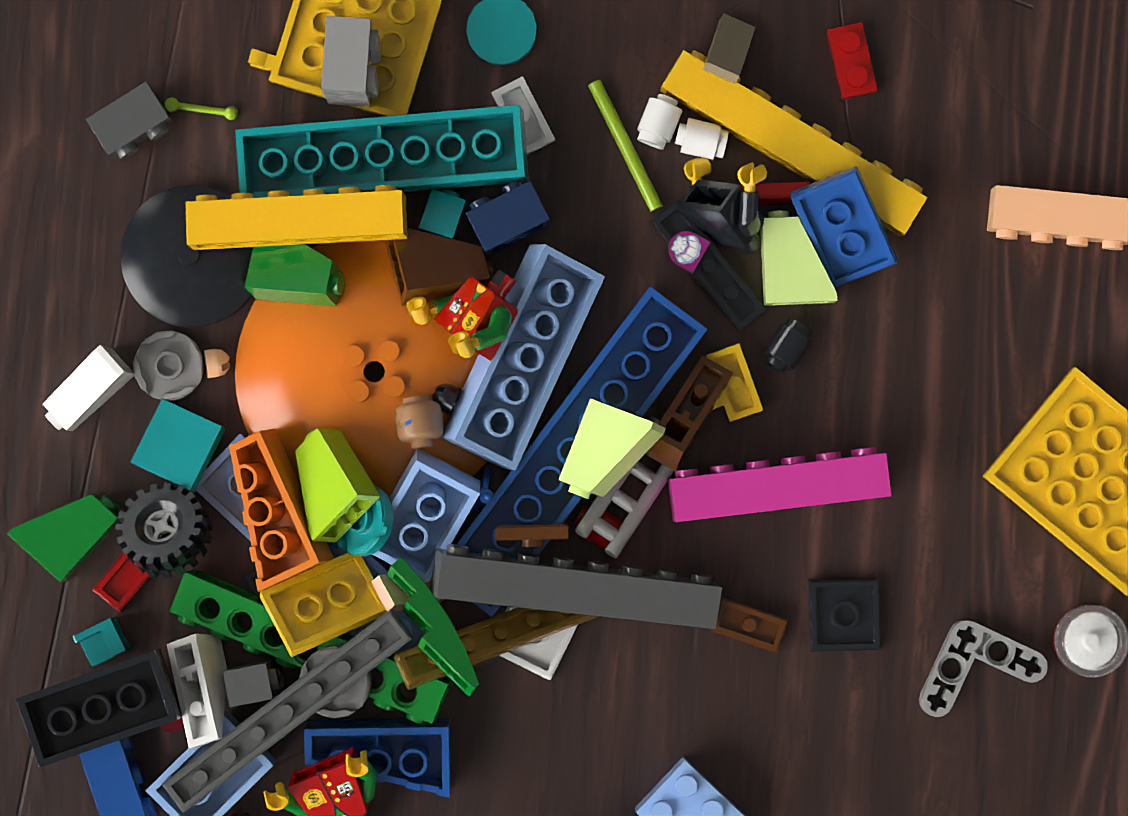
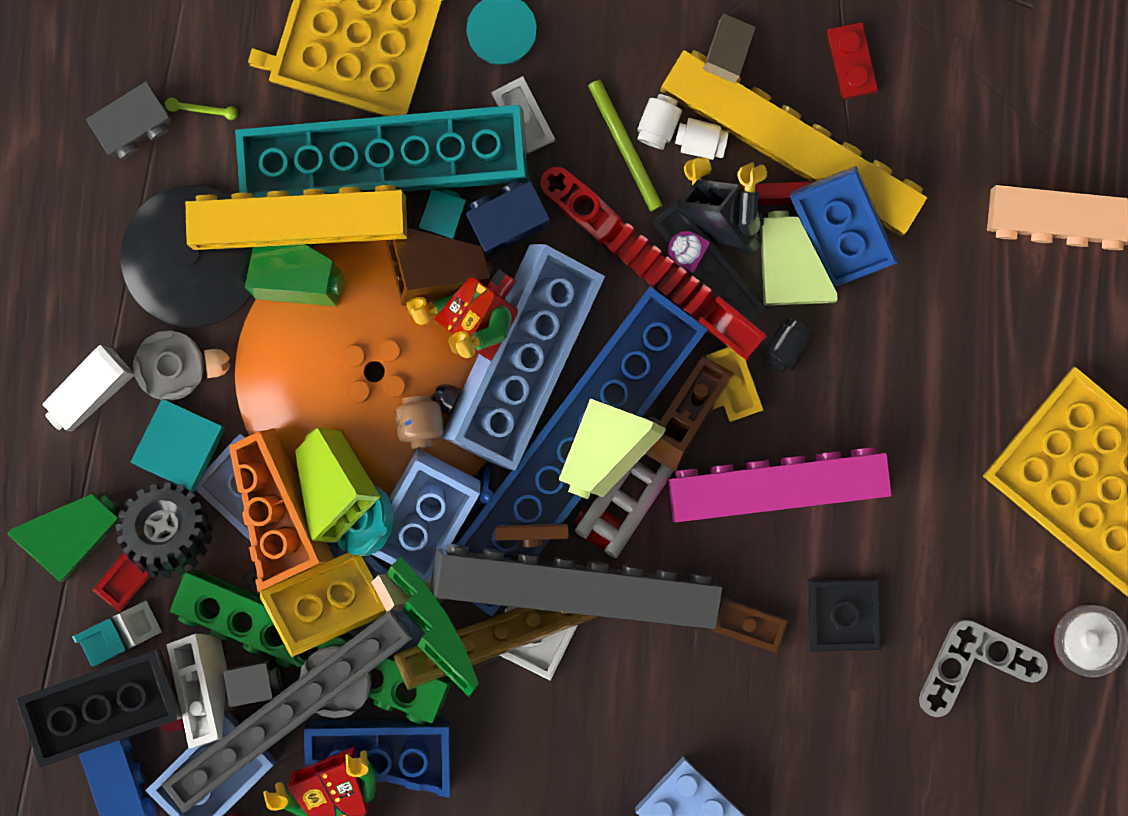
light grey brick [321,16,382,107] -> none
none -> white plate [112,601,162,649]
none -> red piece [540,167,767,362]

